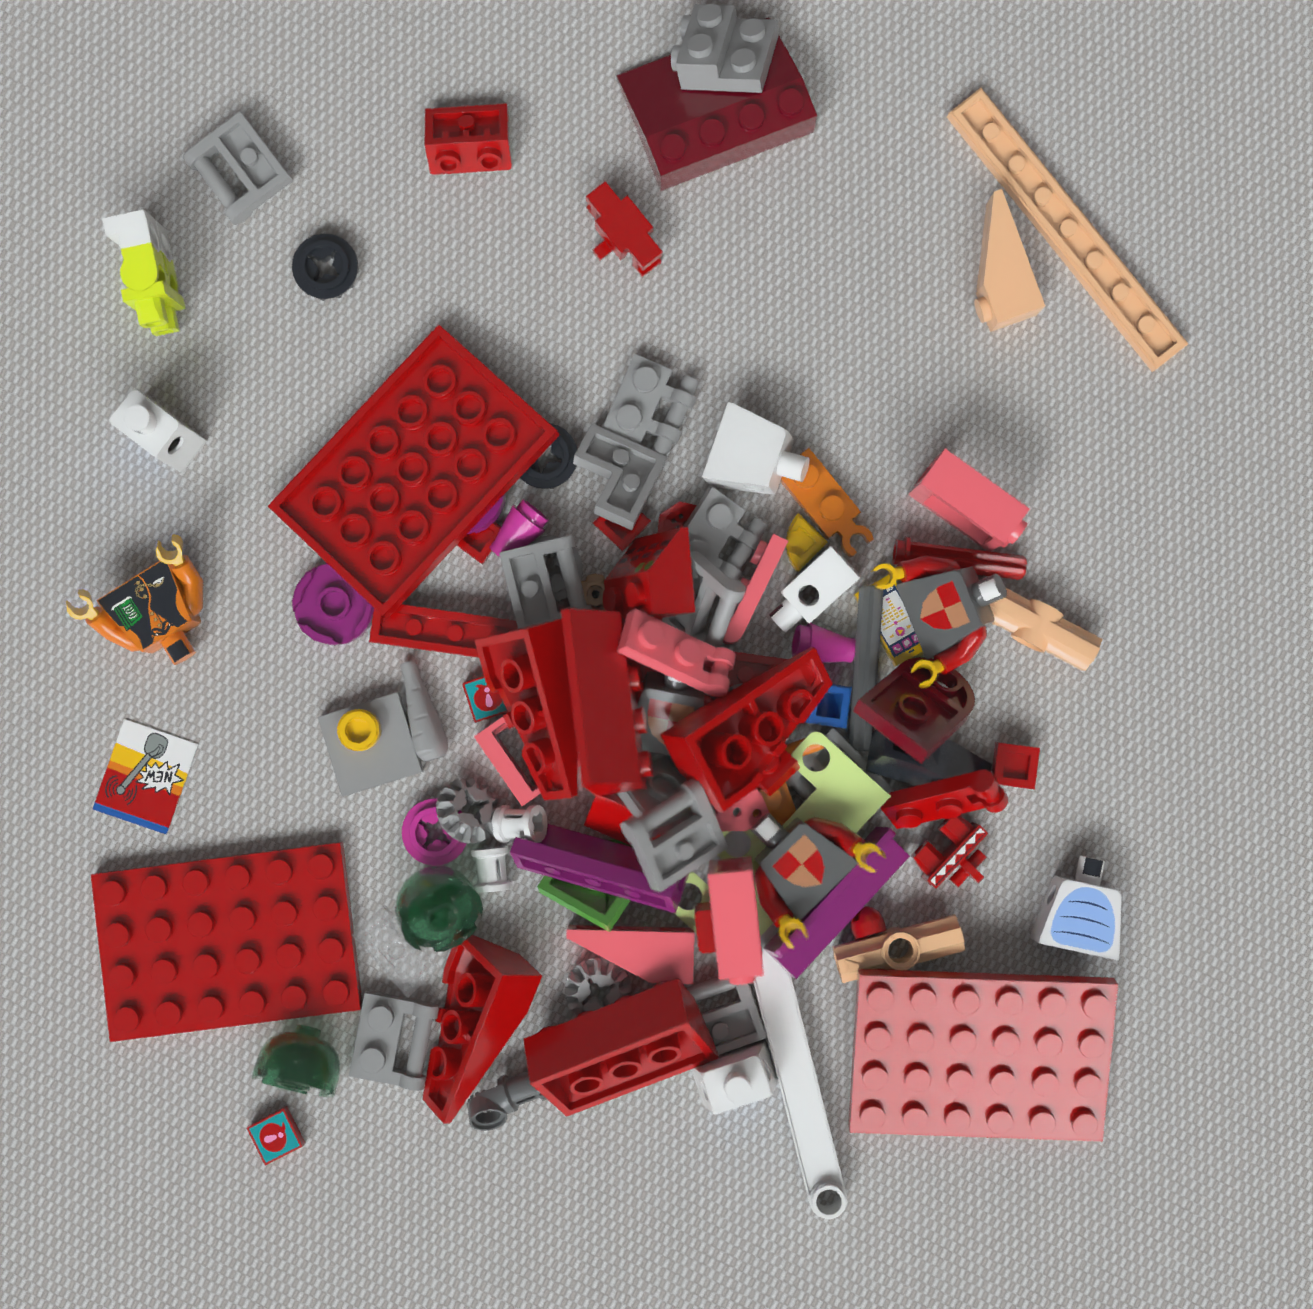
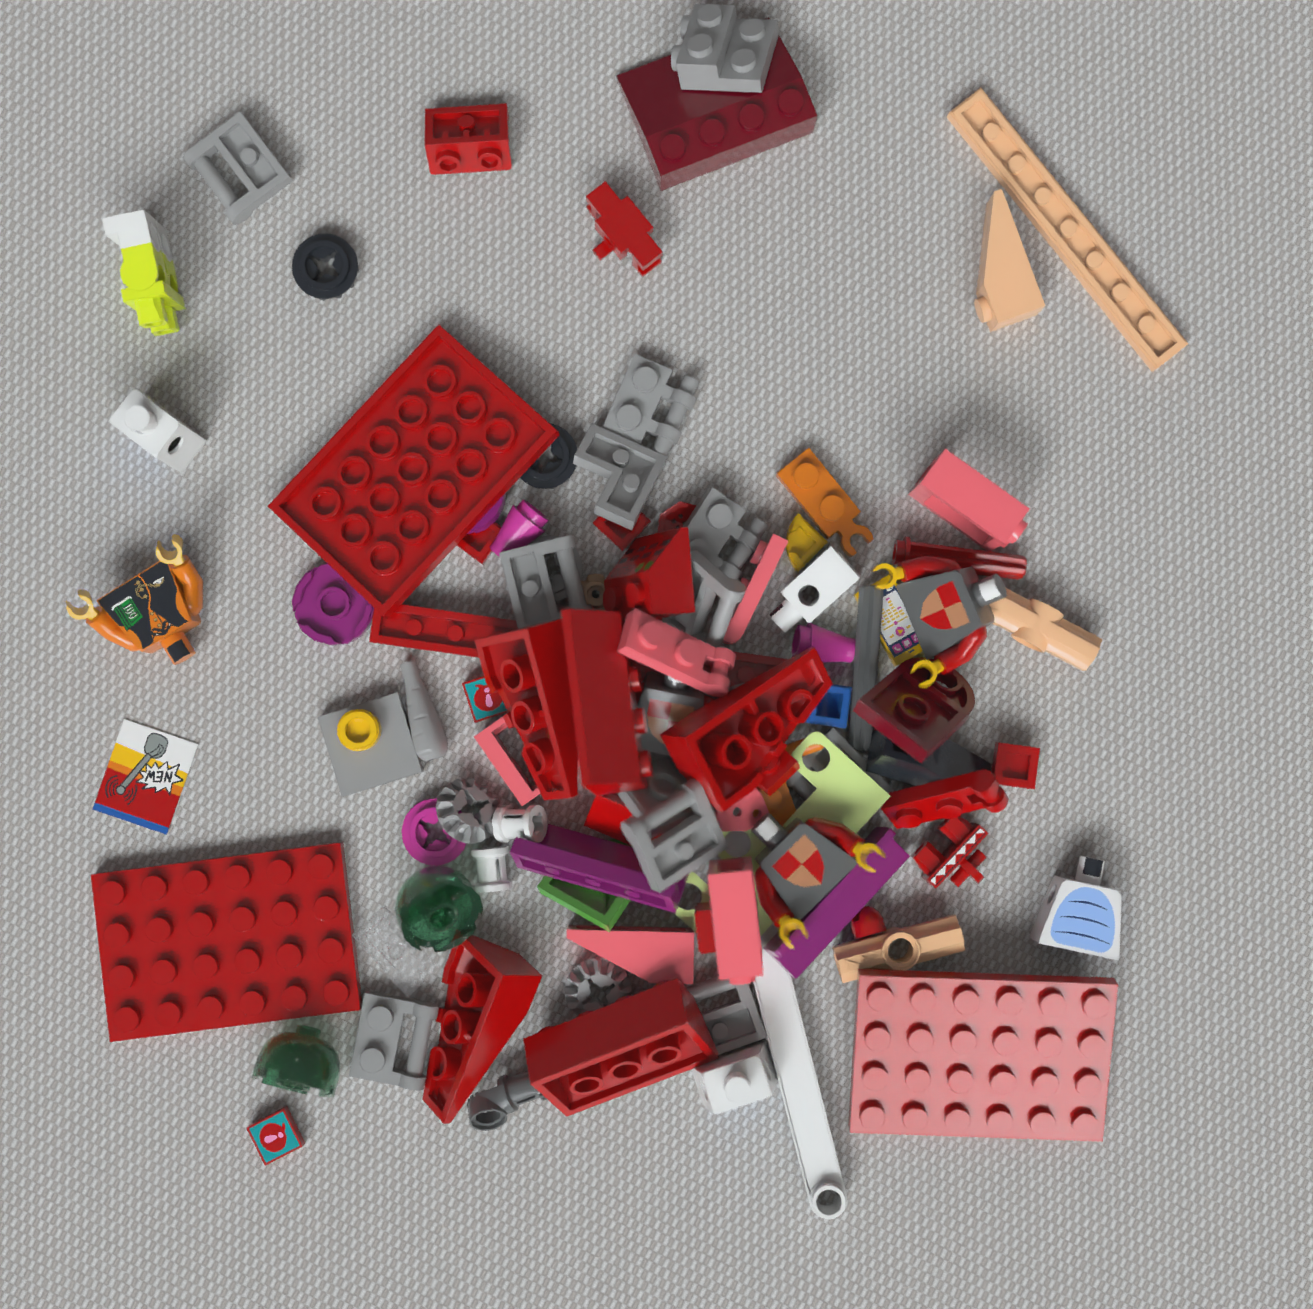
white torso [702,402,810,494] -> none

